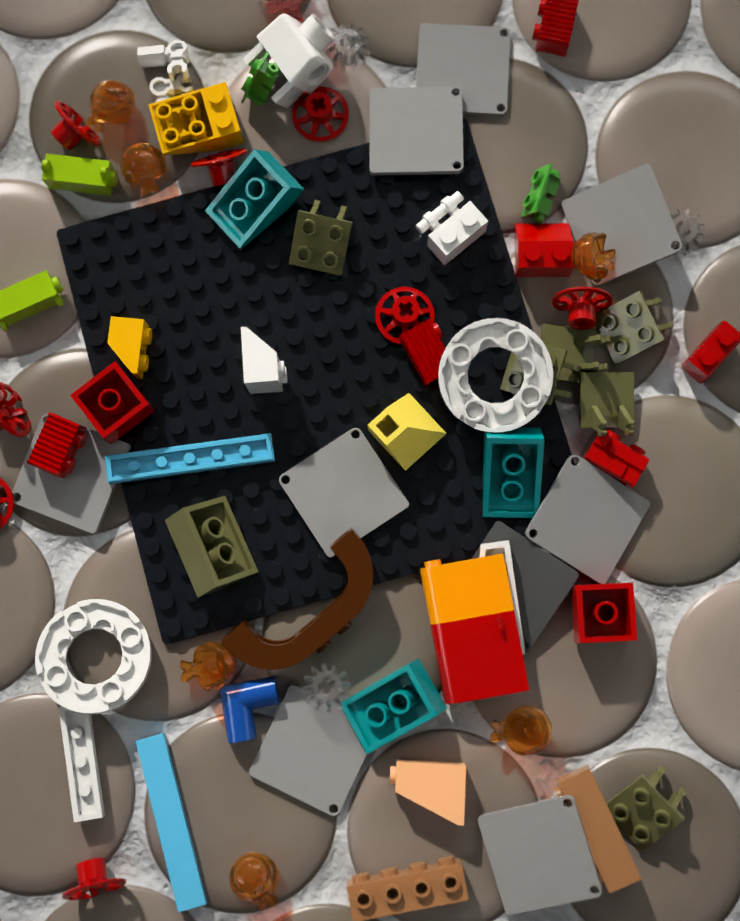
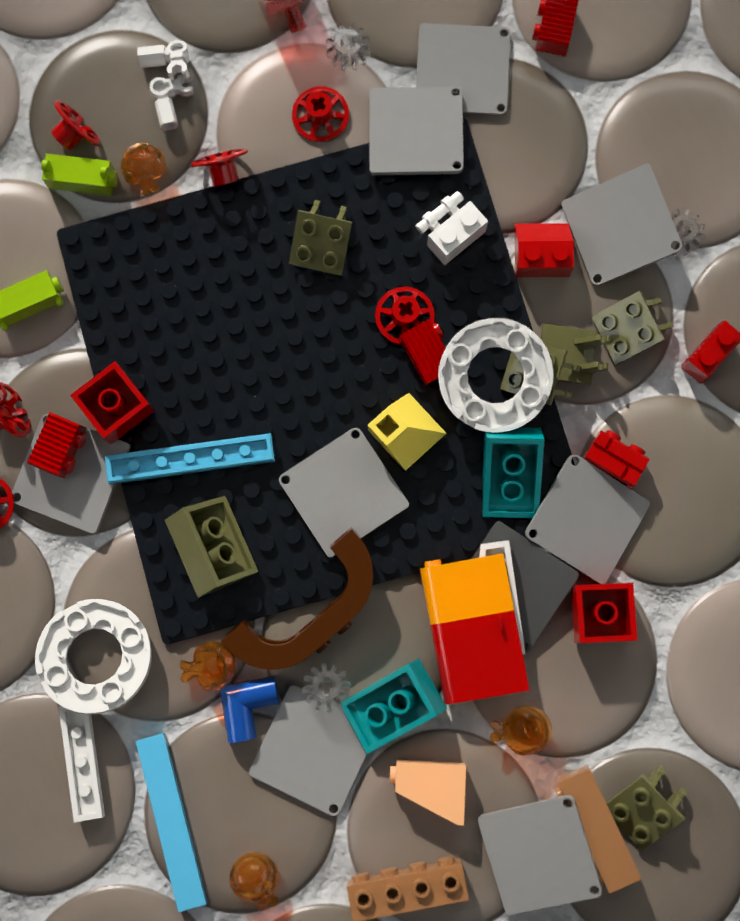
red wheel [62,858,127,900] -> none
clear orange hat [85,80,135,132] -> none
yellow slope [107,316,152,379] -> none
yellow slope [148,82,244,155] -> none
teal slope [205,149,304,249] -> none
bright green hinge [241,52,280,105] -> none
white slope [241,327,288,394] -> none
white piece [243,14,334,108] -> none
bright green hinge [521,163,561,223] -> none
red wheel [552,287,613,330] -> none
clear orange hat [571,232,616,280] -> none
olive plate [579,372,634,436] -> none

